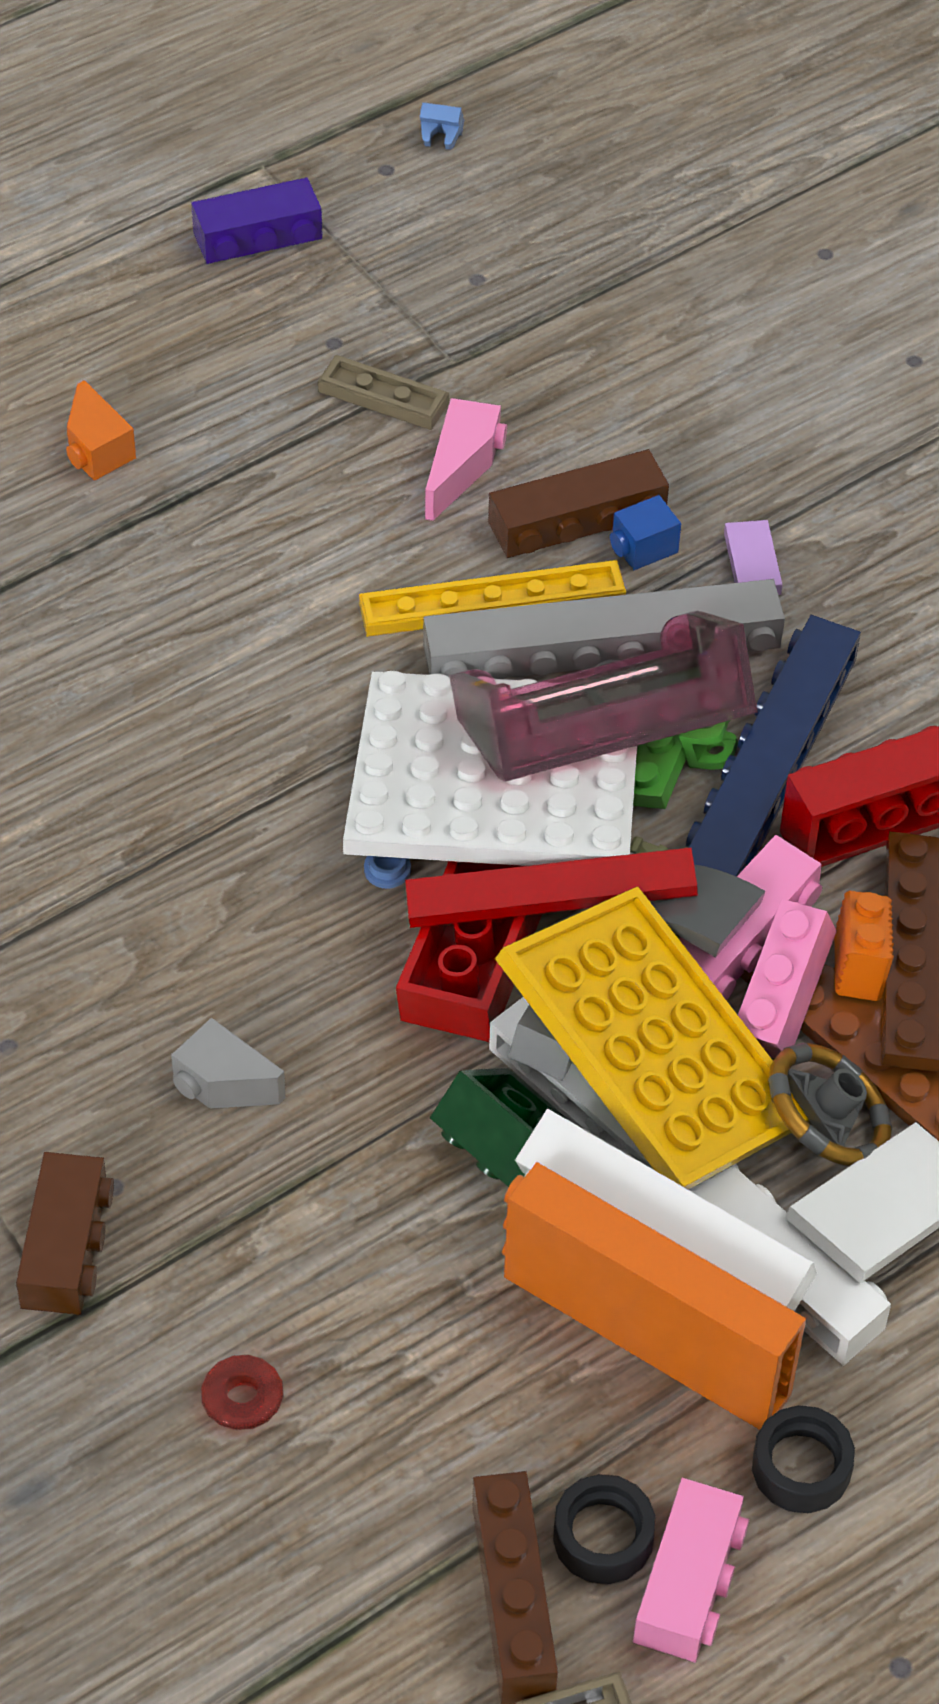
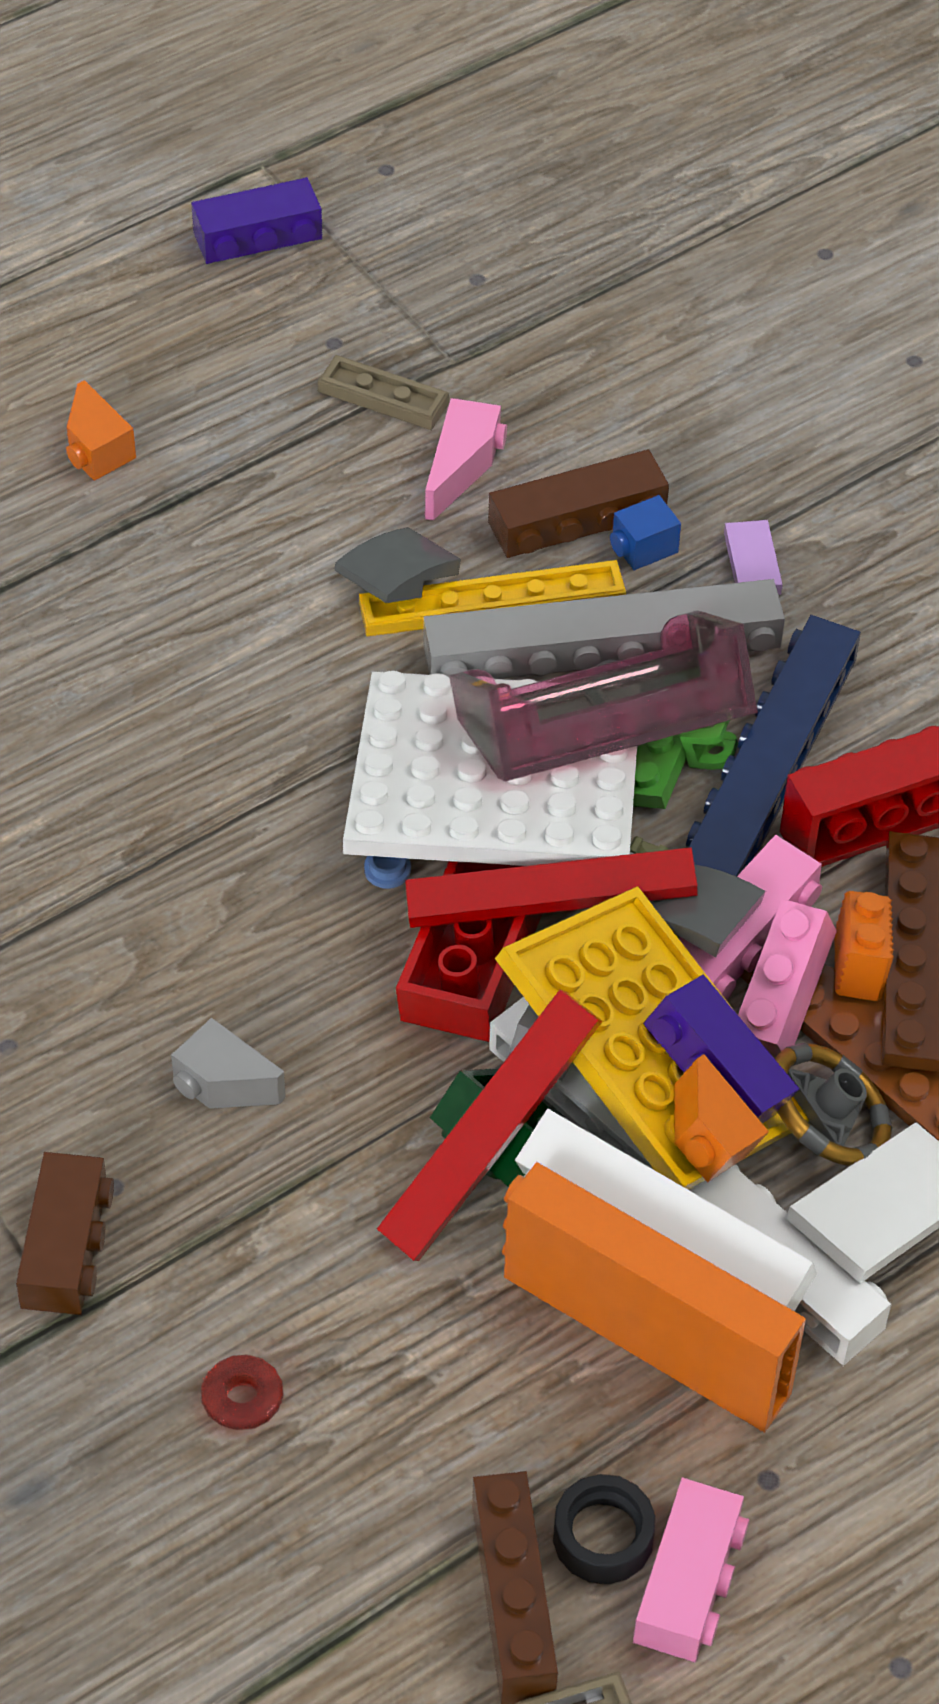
medium blue tile [420,102,464,149] -> none
black tyre [752,1405,855,1514] -> none
none -> dark grey slope [334,527,461,603]
none -> red tile [377,989,603,1261]
none -> dark purple brick [643,974,800,1123]
none -> orange slope [674,1054,769,1183]

